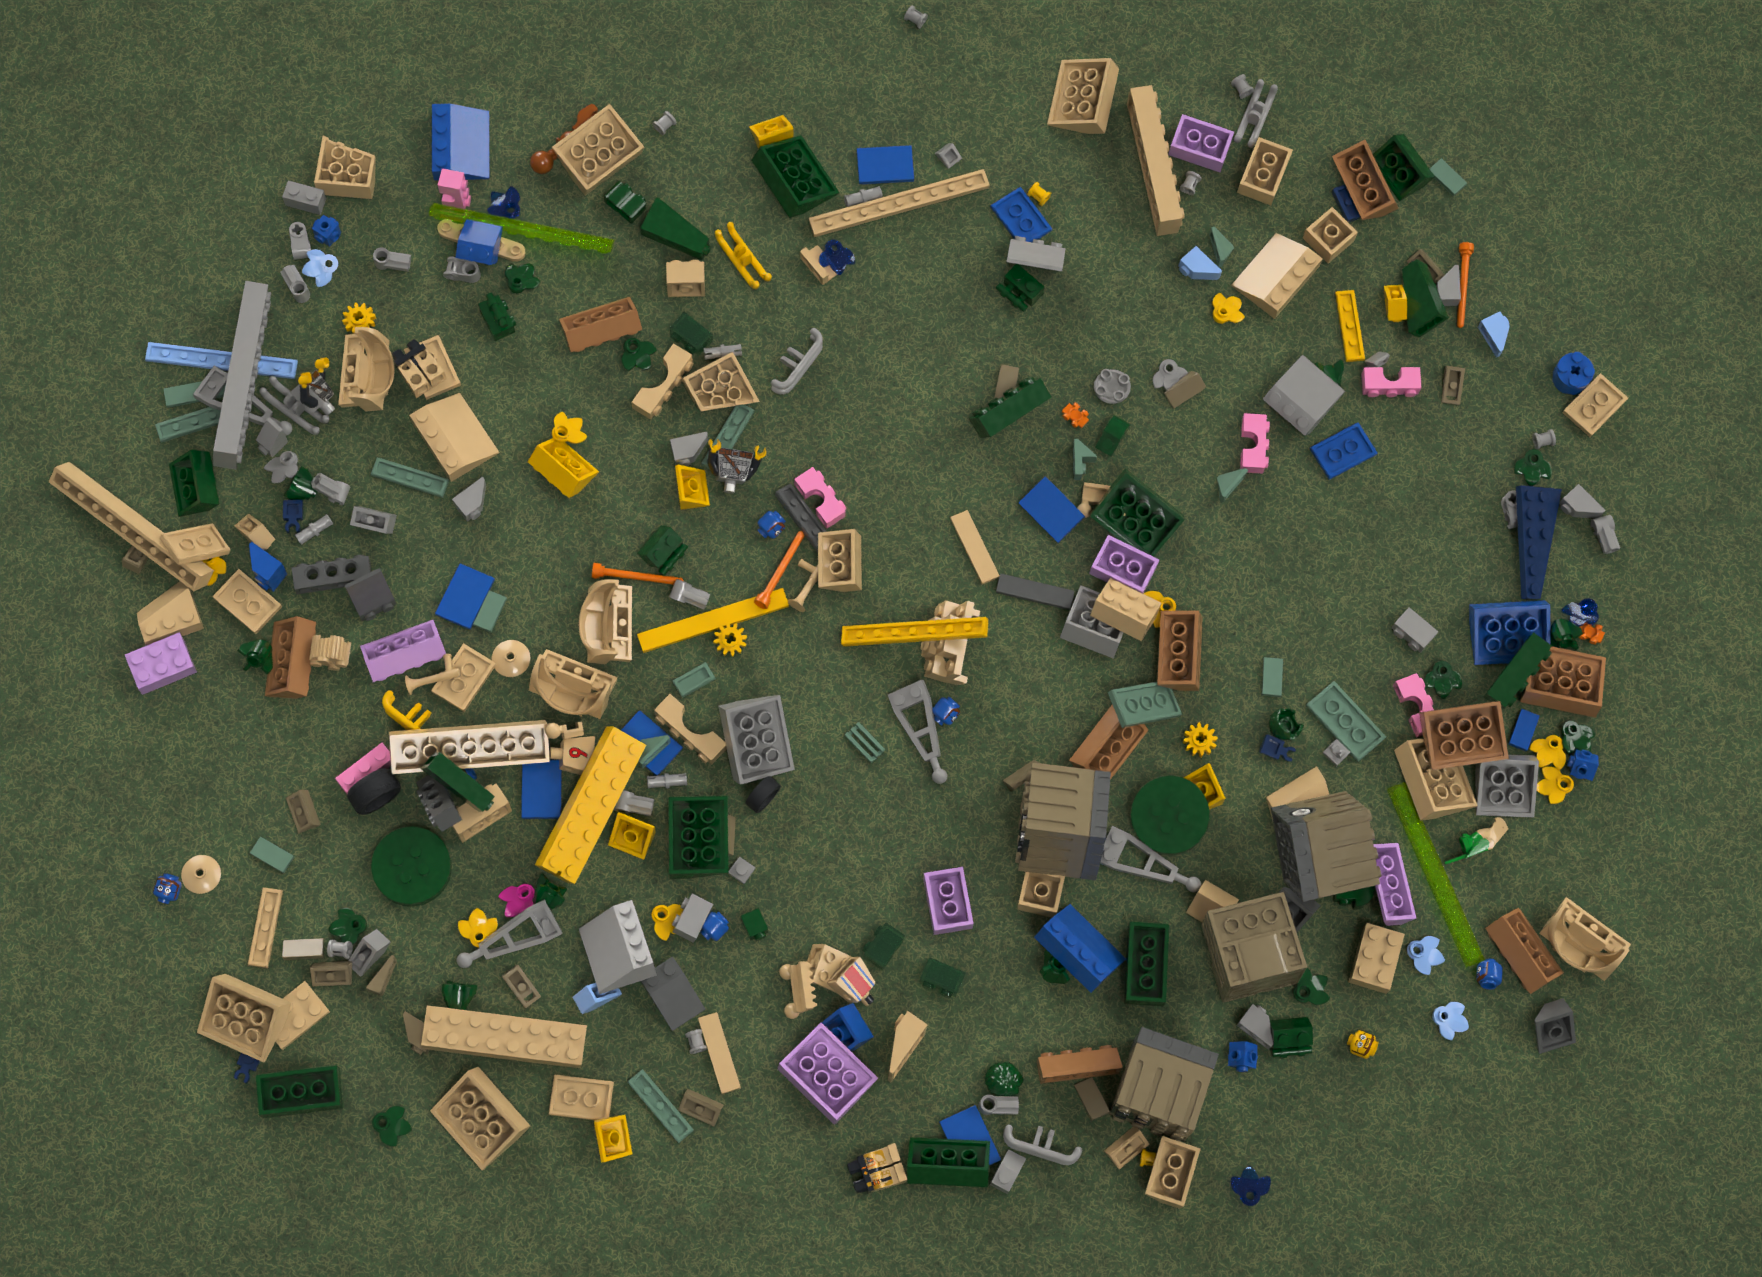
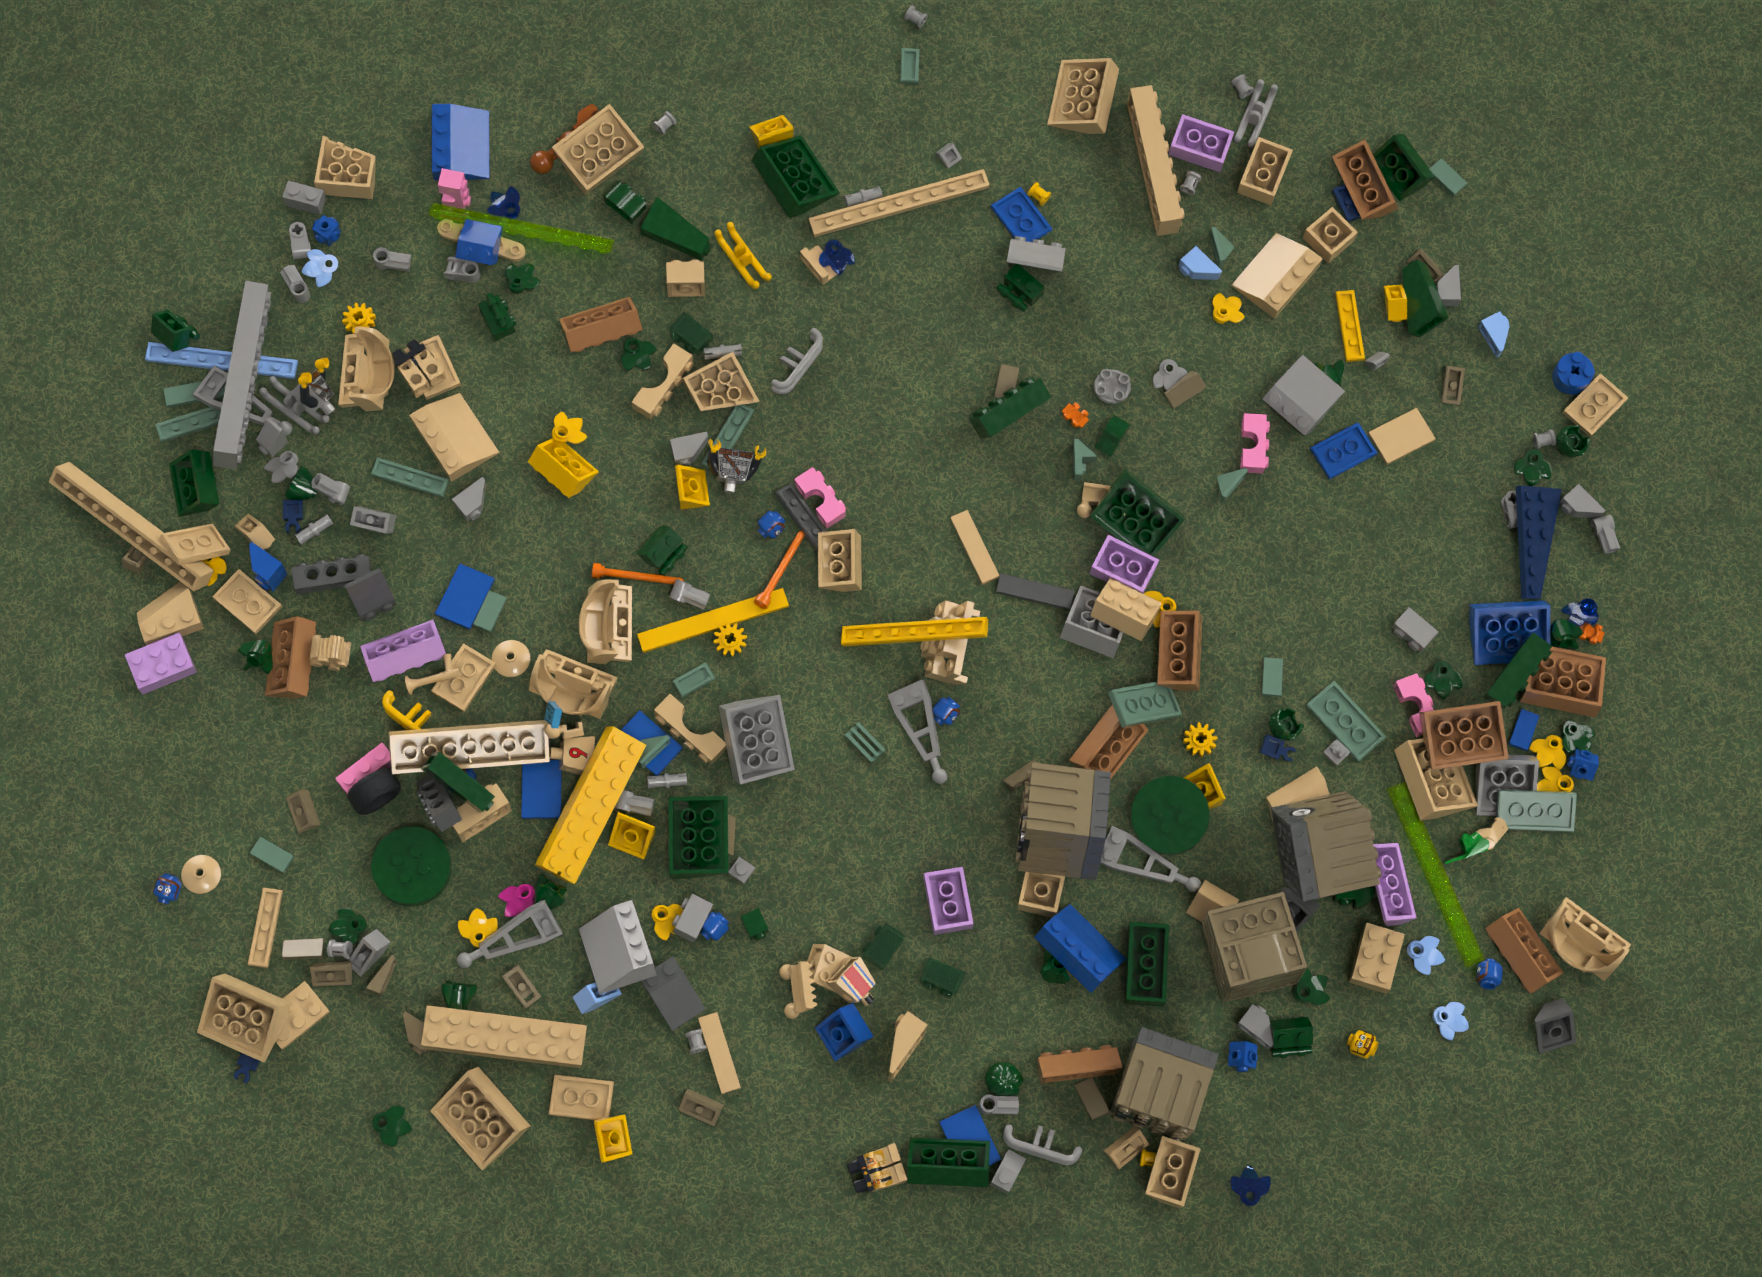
dark green brick [256,1065,343,1118] -> none
sand green tile [627,1069,694,1143] -> none
black tyre [746,776,781,813] -> none
lavender slope [778,1023,878,1125] -> none
tan piece [788,559,818,612] -> none
blue tile [857,145,914,184] -> none
blue tile [1019,476,1085,543] -> none
bright pink arch [1361,367,1421,397] -> none
orange piece [1457,242,1474,328] -> none
none -> dark green brick [151,309,200,352]
none -> dark azure tile [544,700,562,729]
none -> sand green tile [900,48,920,84]
none -> tan tile [1368,408,1436,465]
none -> sand green tile [1496,790,1577,832]
none -> dark green hair [1556,425,1590,458]

